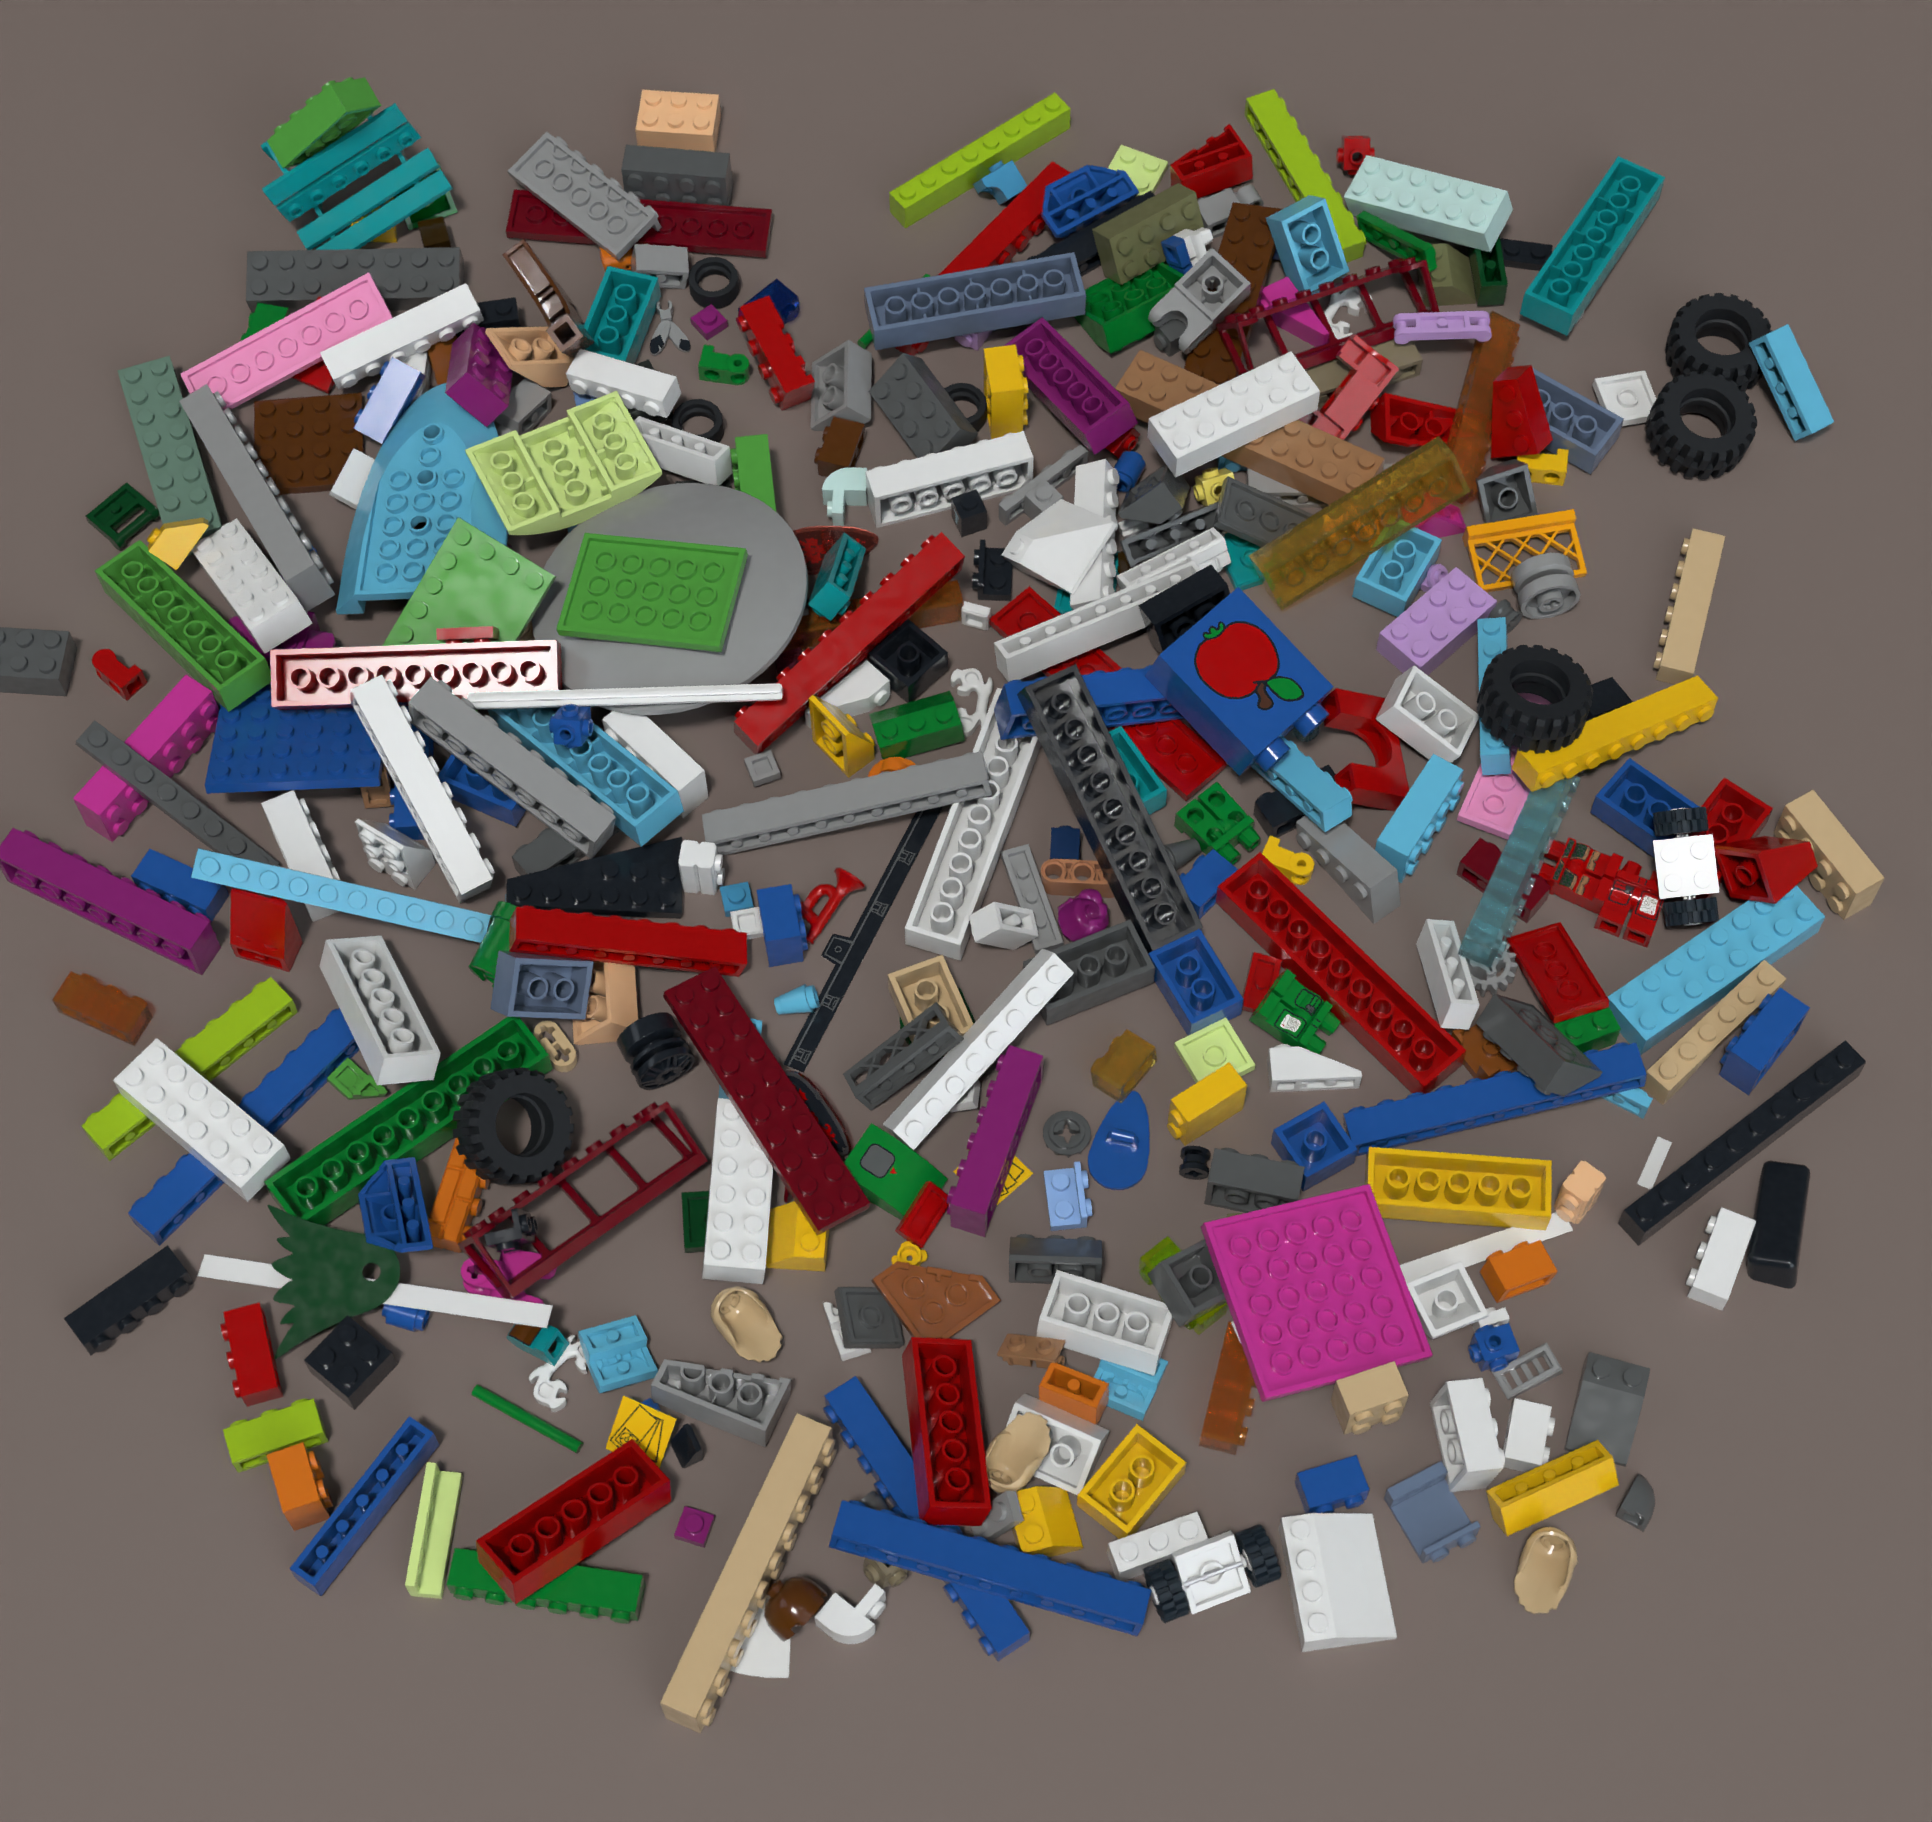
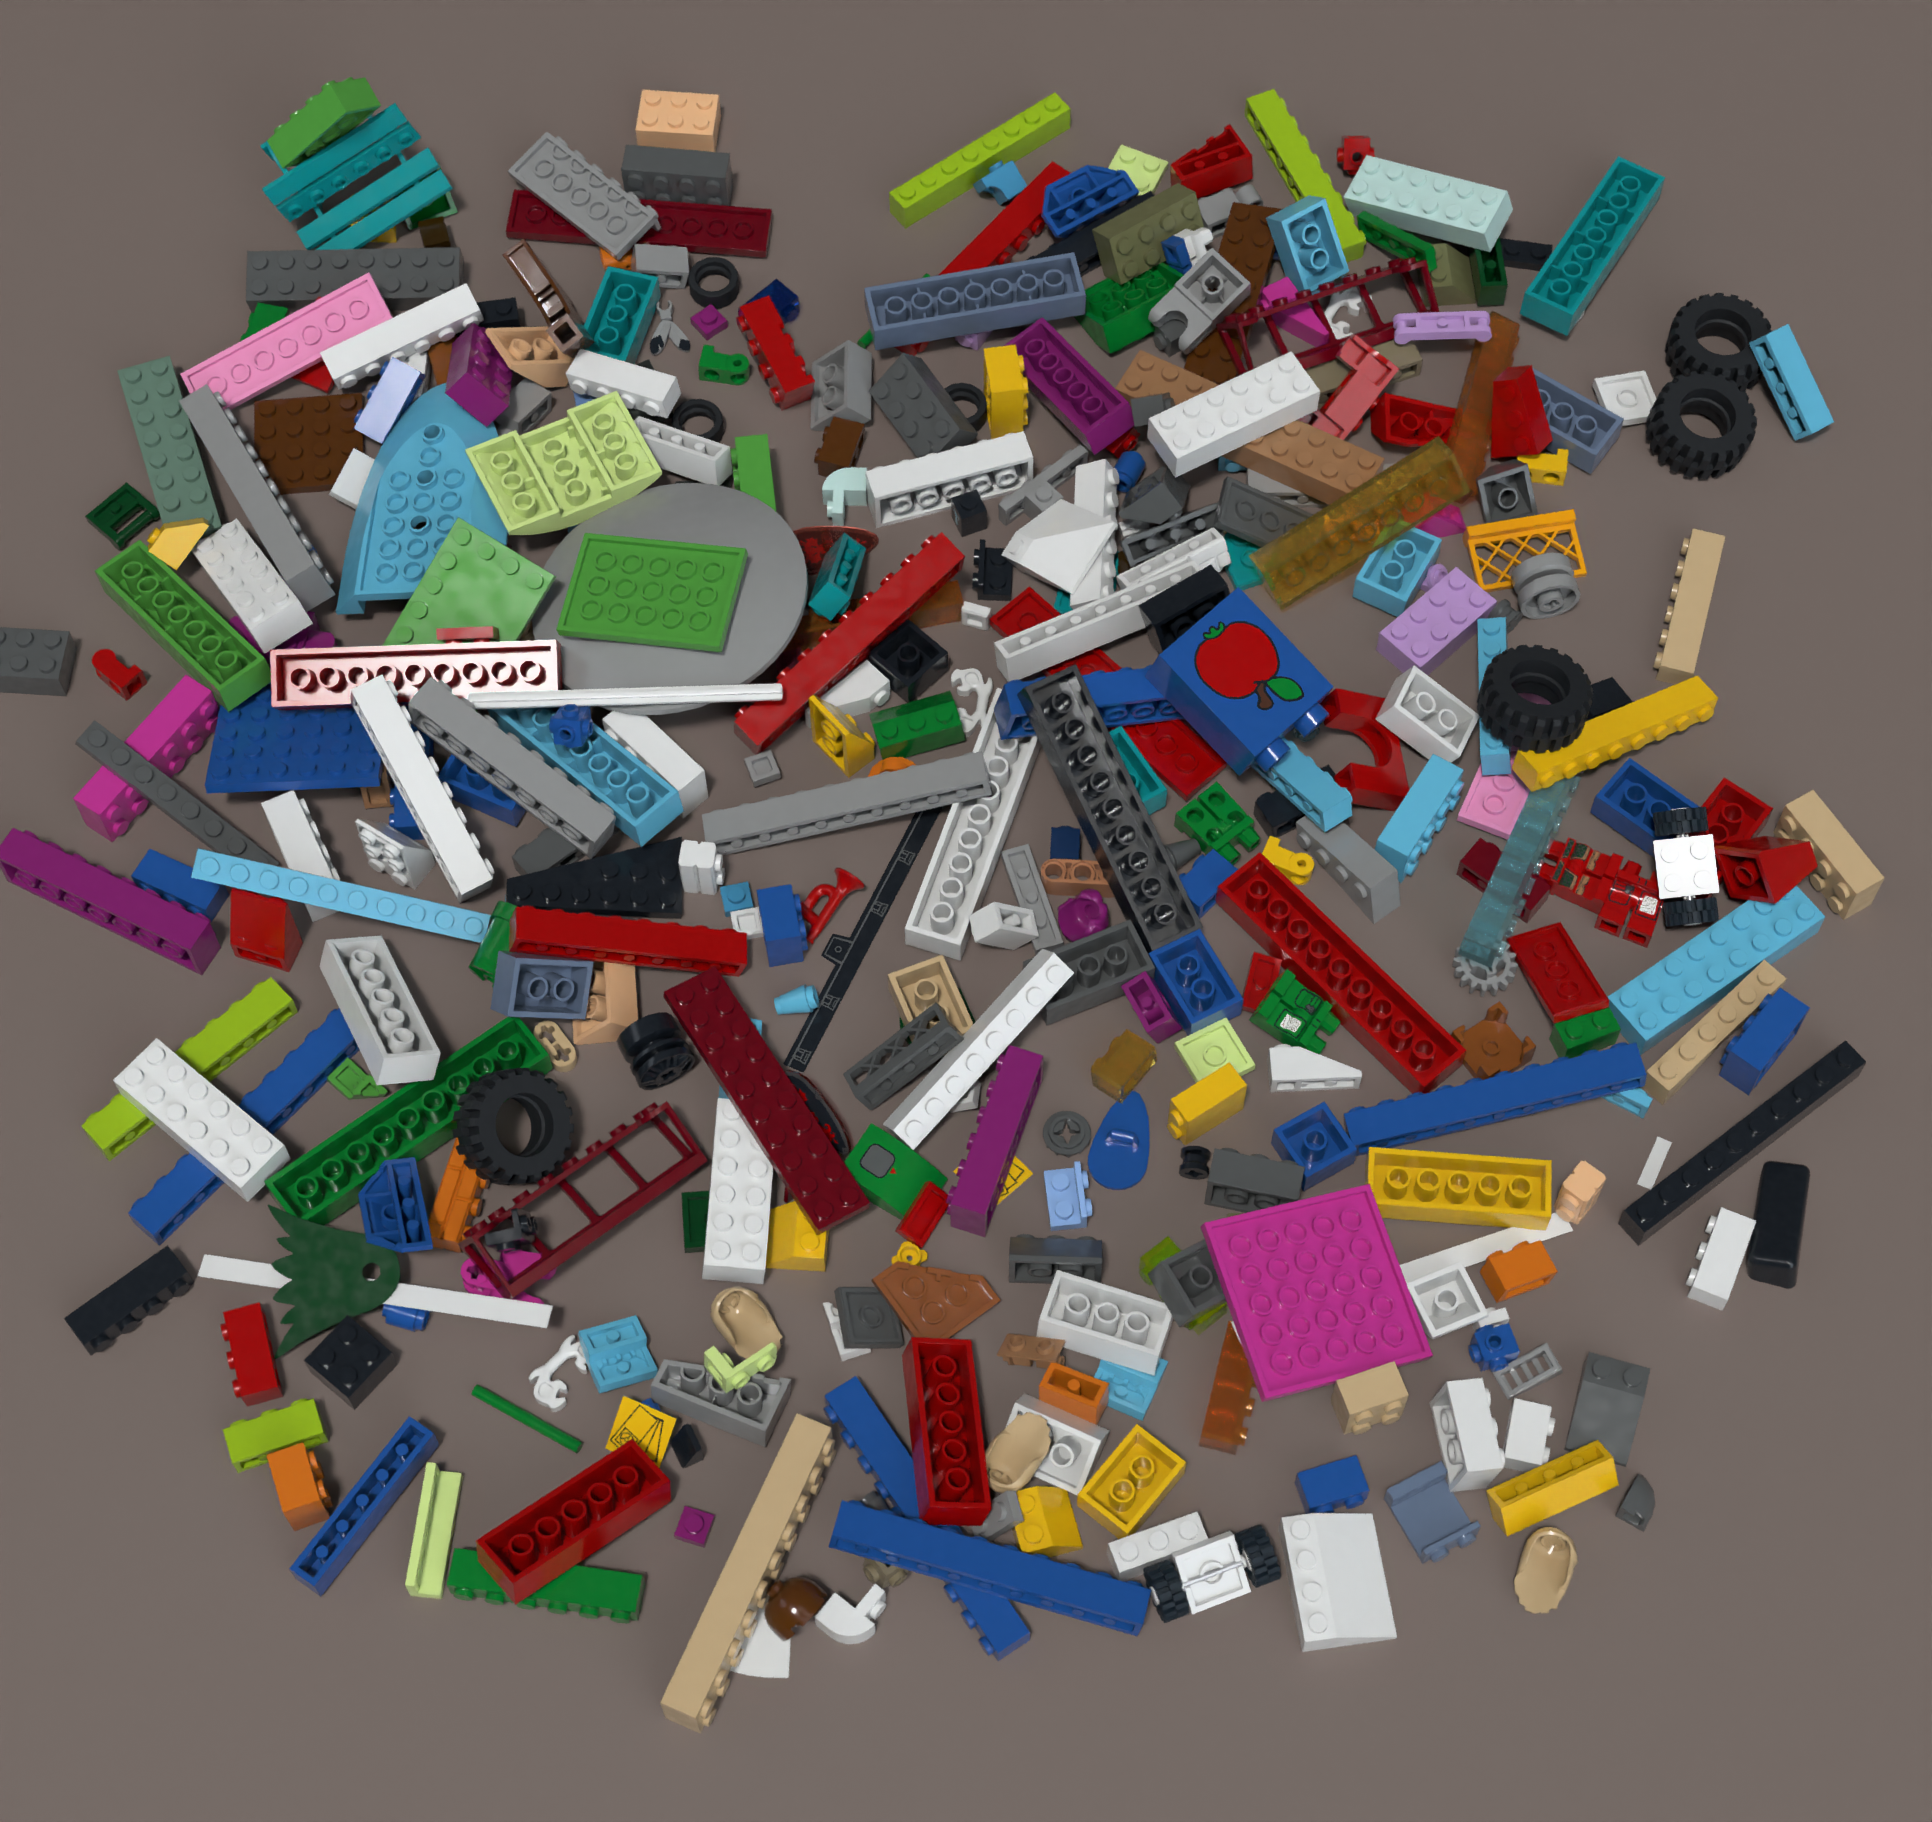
clear orange brick [52,971,153,1046] -> none
teal leg [506,1324,569,1366] -> none
light yellow brick [1193,467,1234,506] -> none
white brick [1416,919,1480,1030] -> none
dark grey slope [1476,994,1602,1096] -> none
none -> yellowish green bracket [704,1342,777,1393]
none -> magenta brick [1121,971,1182,1044]
none -> dark grey brick [1130,392,1175,427]

